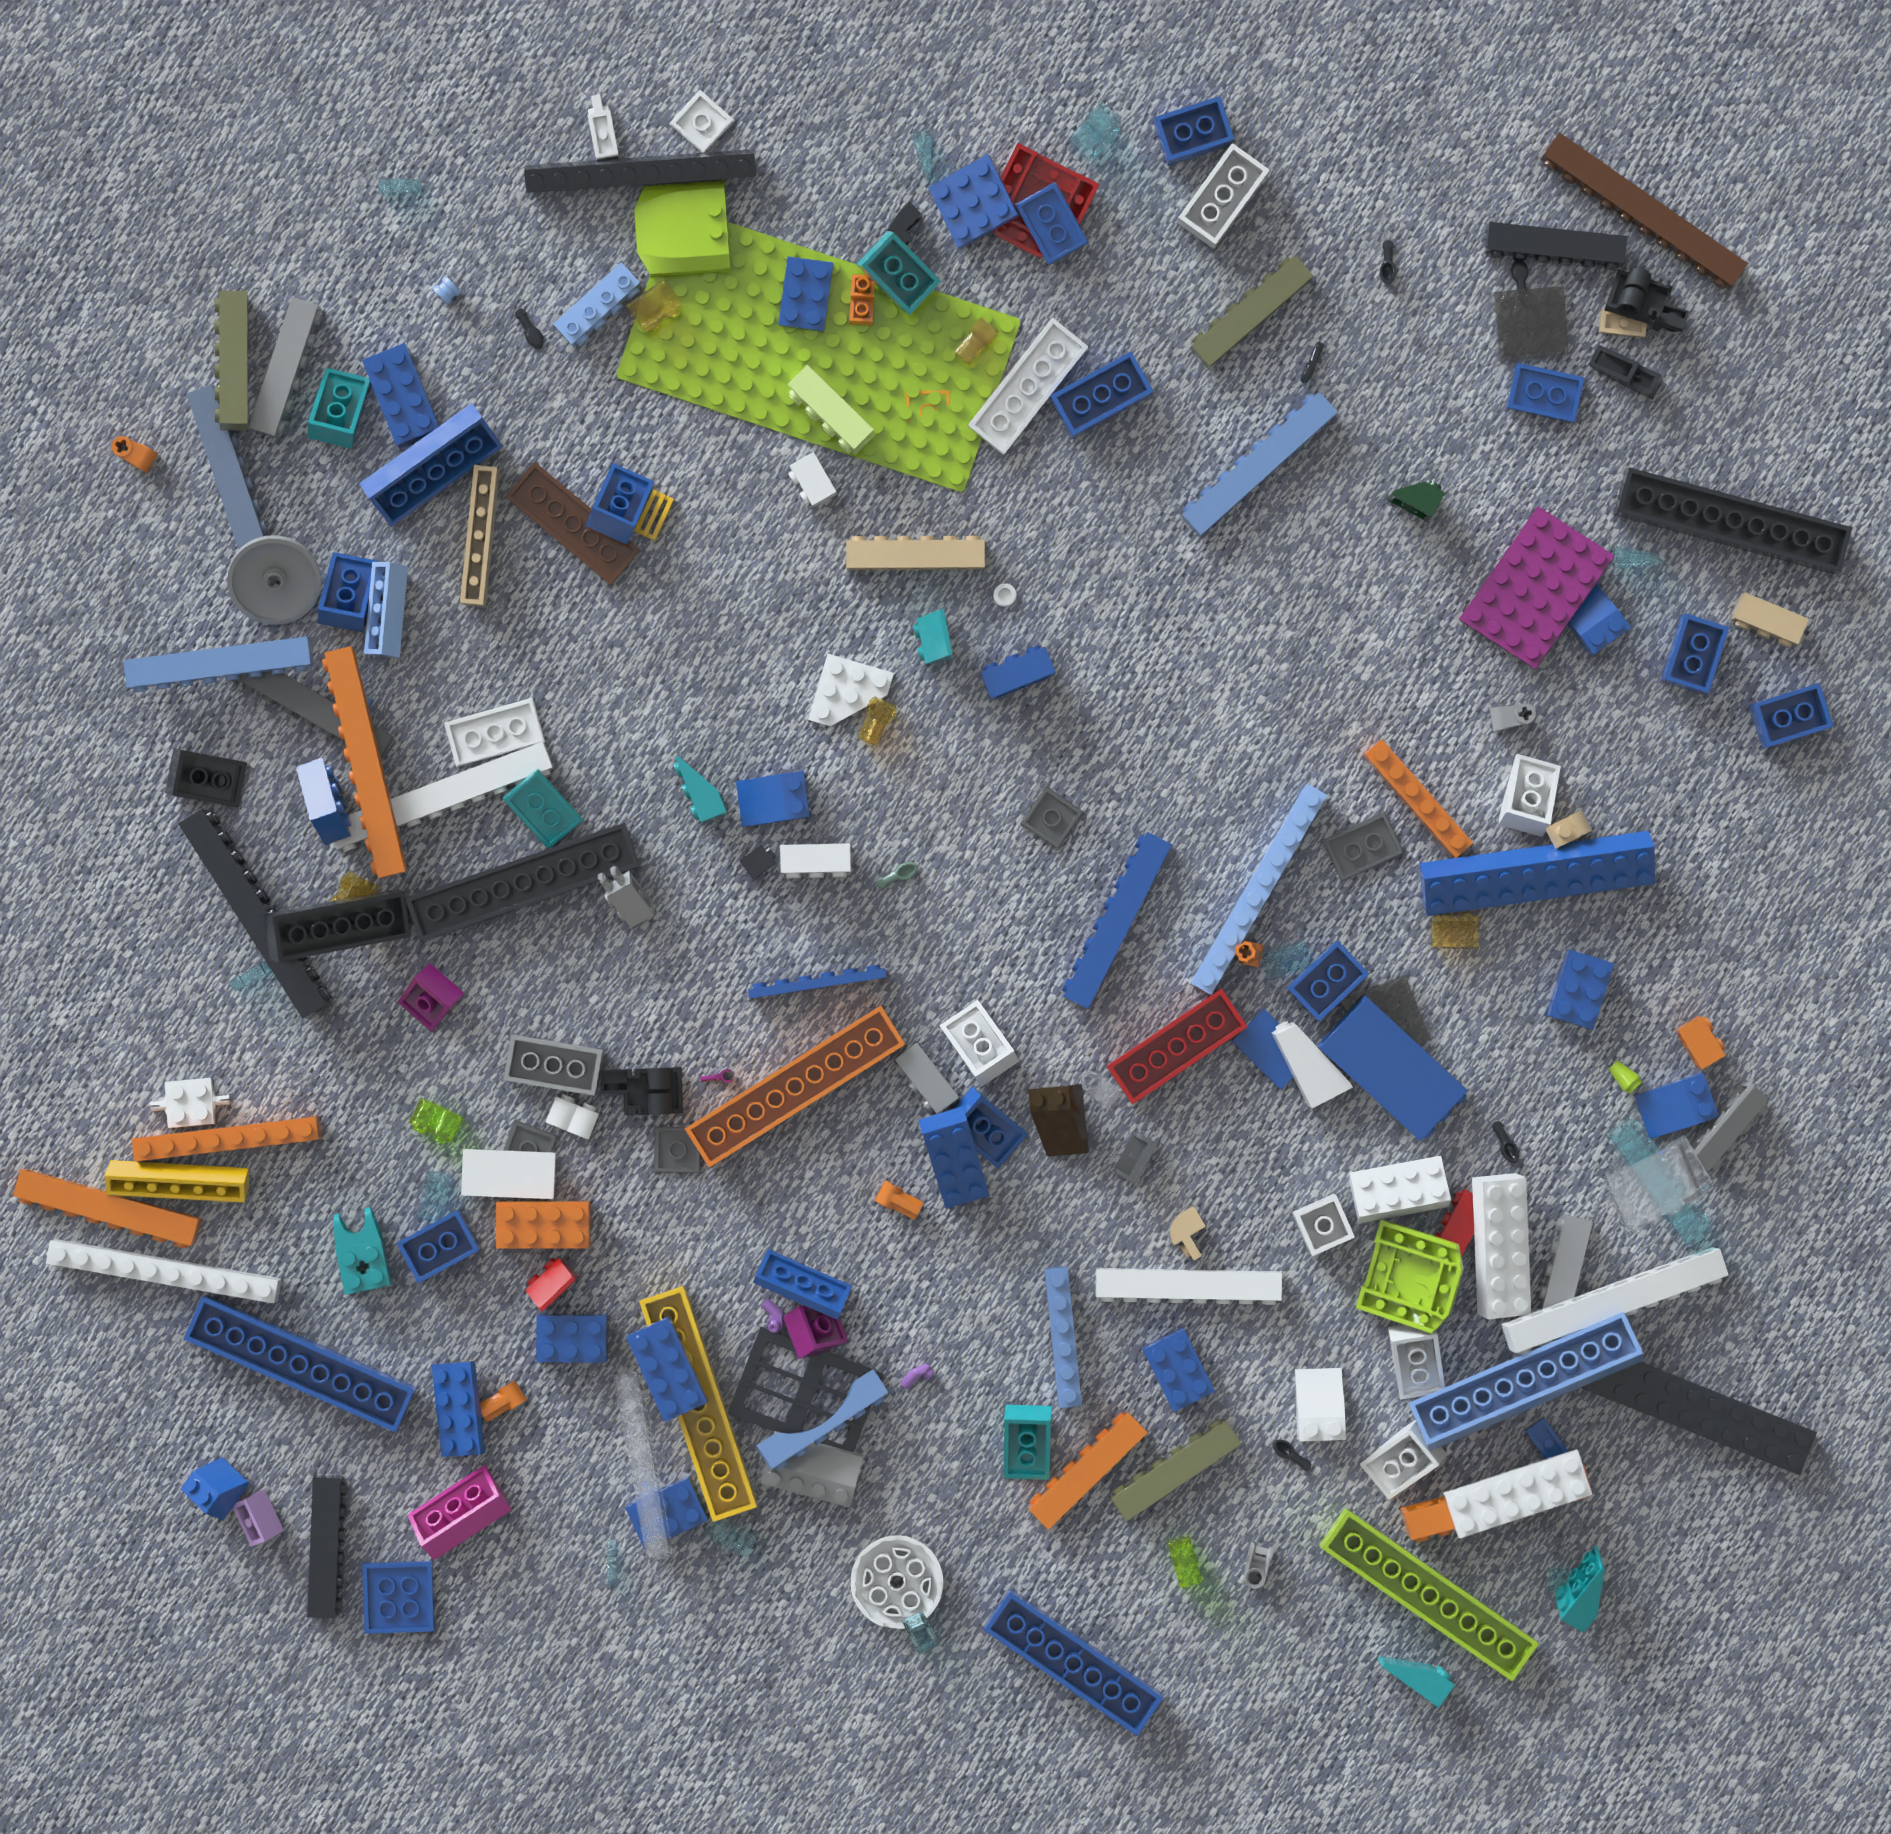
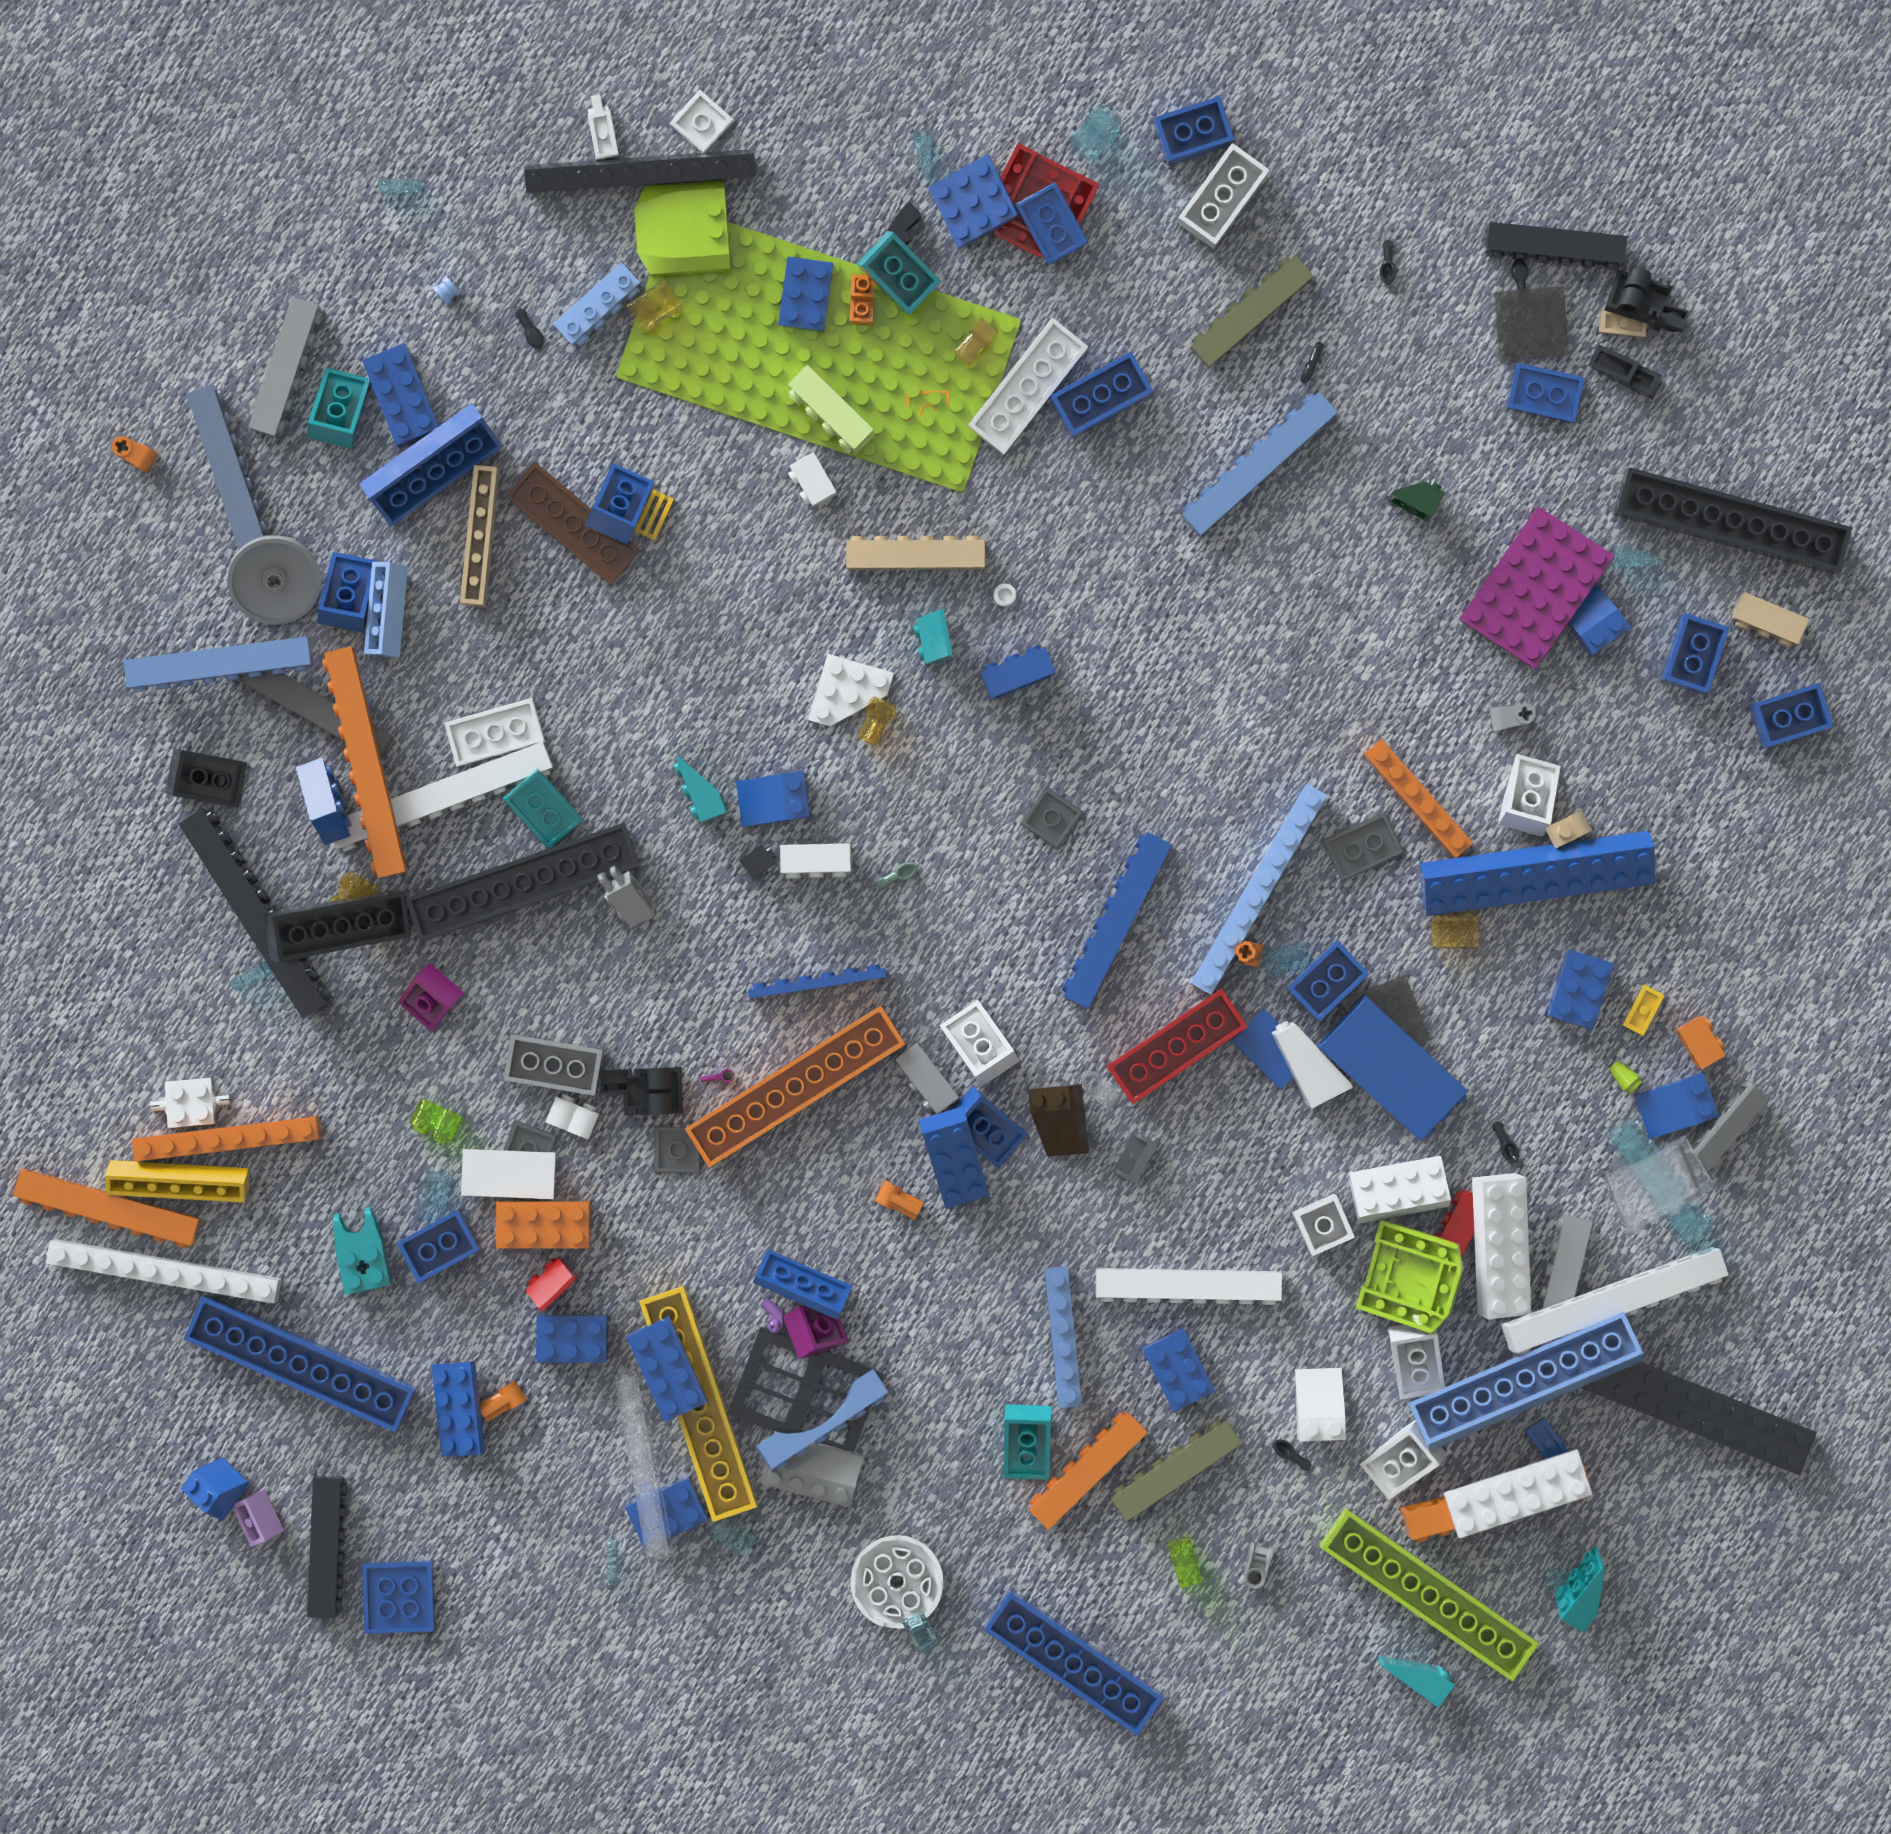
olive brick [215,291,248,431] -> none
dark pink slope [408,1465,512,1560] -> none
medium lavender arm [900,1364,935,1390] -> none
tan brick [1170,1206,1206,1260] -> none
reddish brown brick [1541,132,1748,290] -> none
none -> yellow plate [1622,984,1665,1036]

